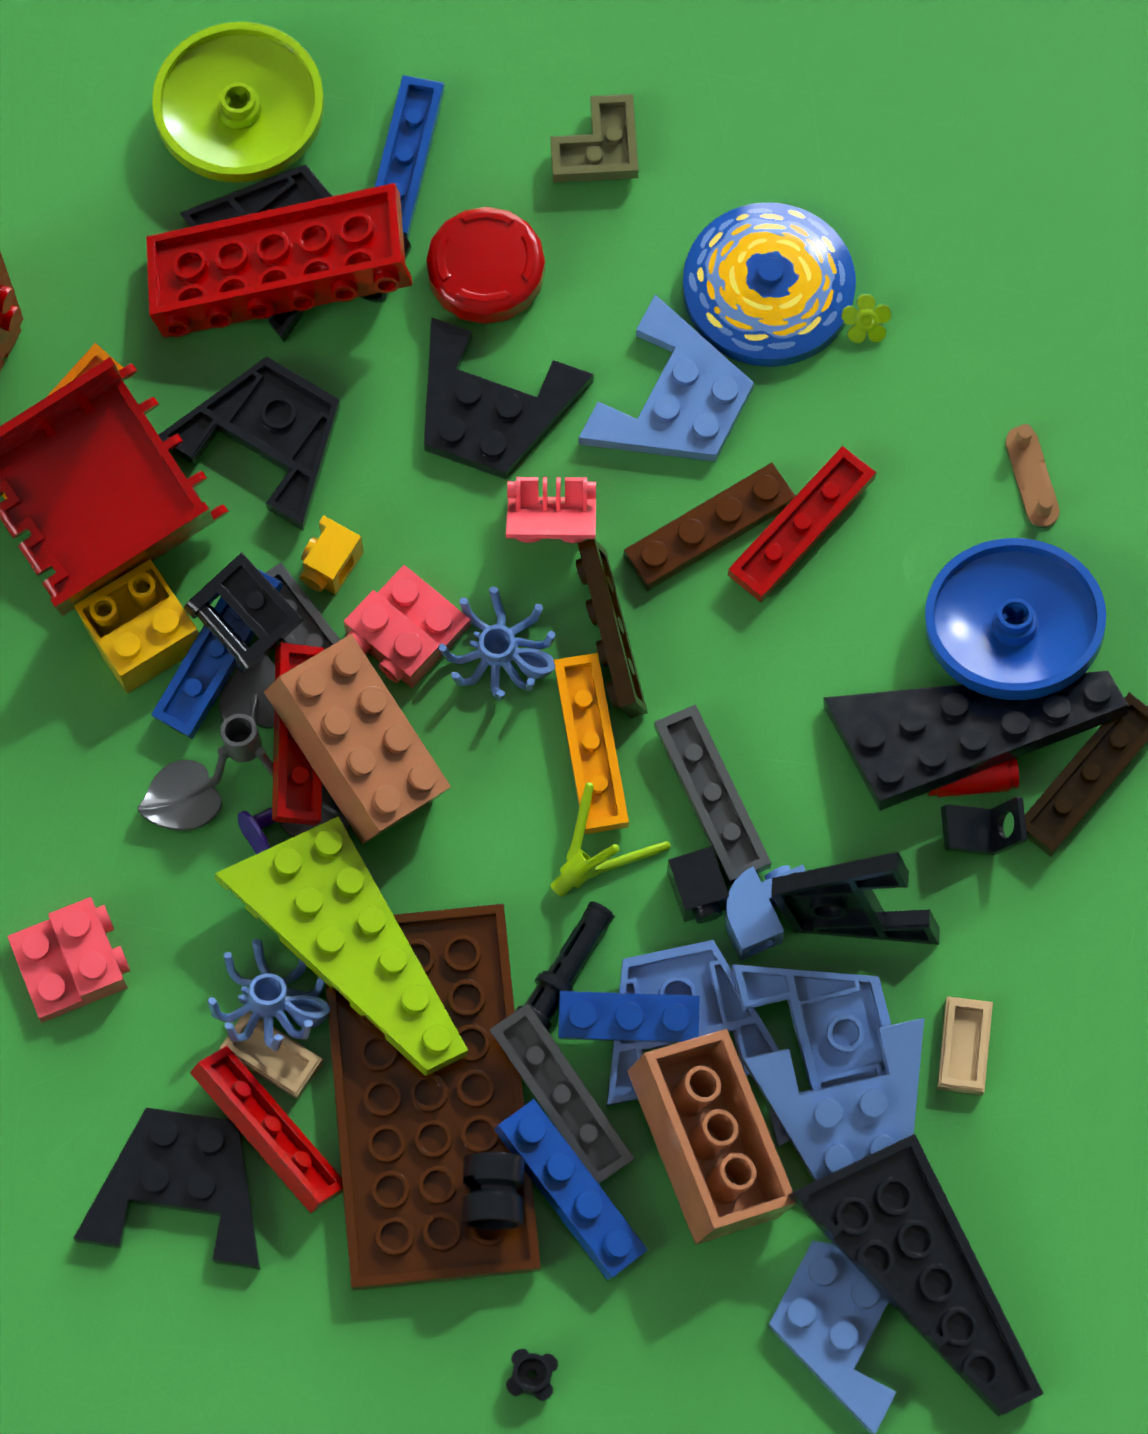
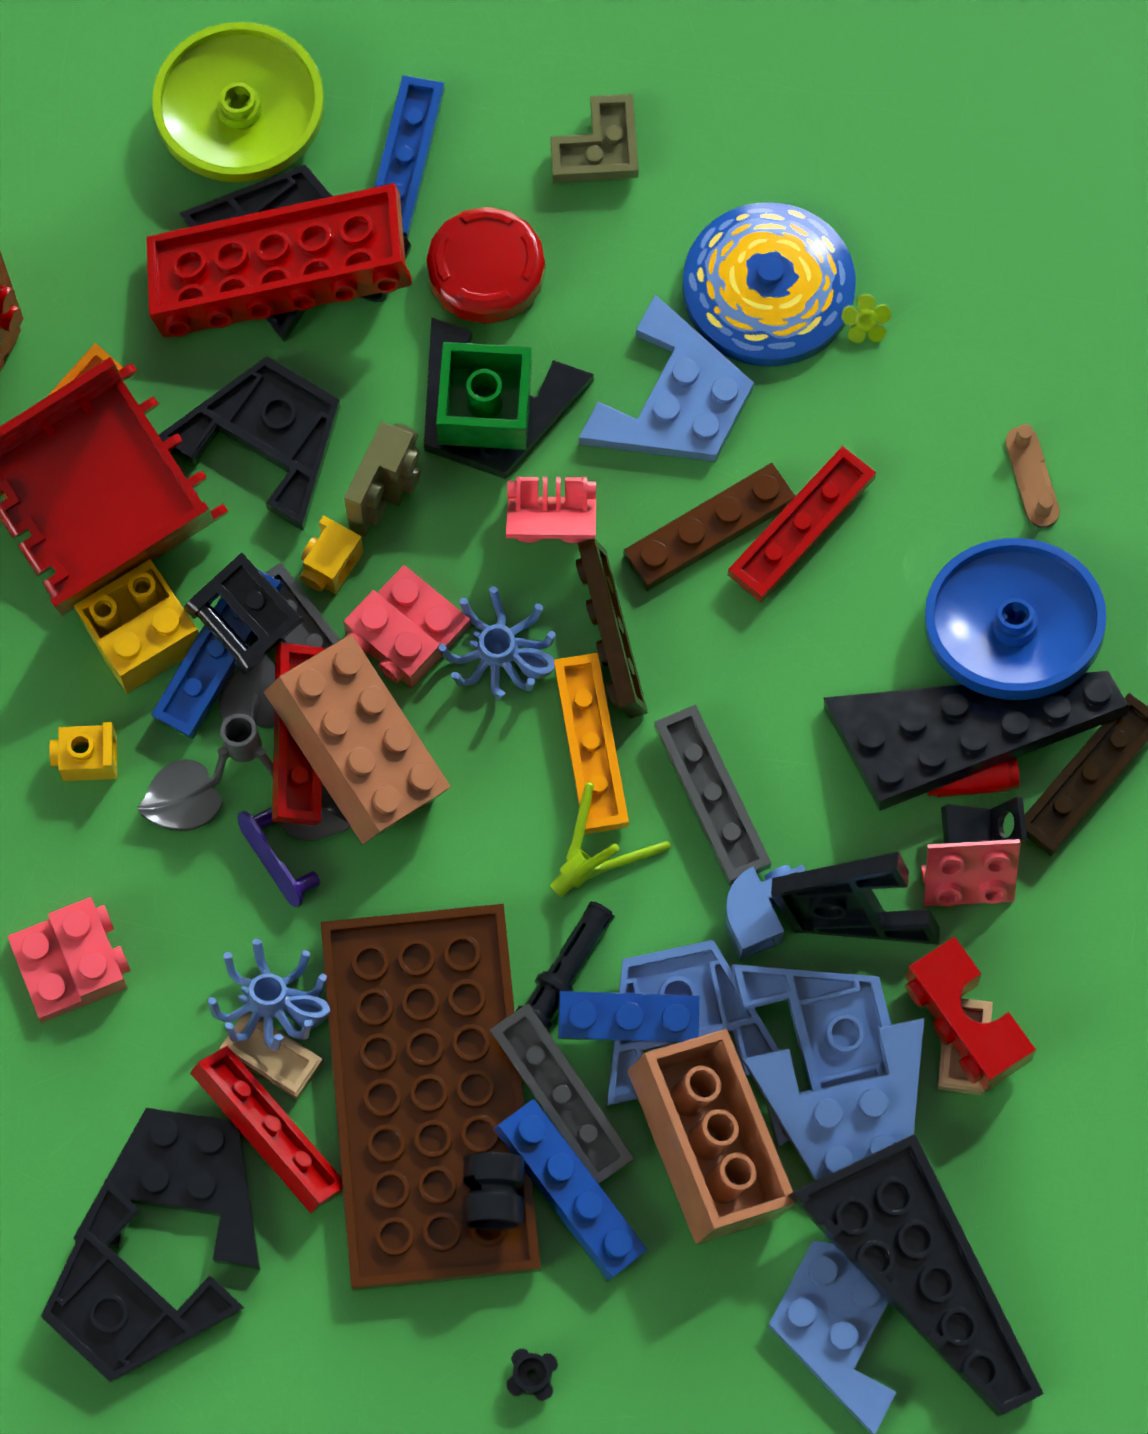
lime wing [215,817,468,1076] -> none
black brick [667,846,729,924] -> none
none -> black wing [41,1179,244,1383]
none -> yellow brick [49,722,117,781]
none -> olive plate [344,421,421,537]
none -> green brick [436,342,532,450]
none -> red arch [905,936,1036,1091]
none -> coral hinge [921,839,1021,907]

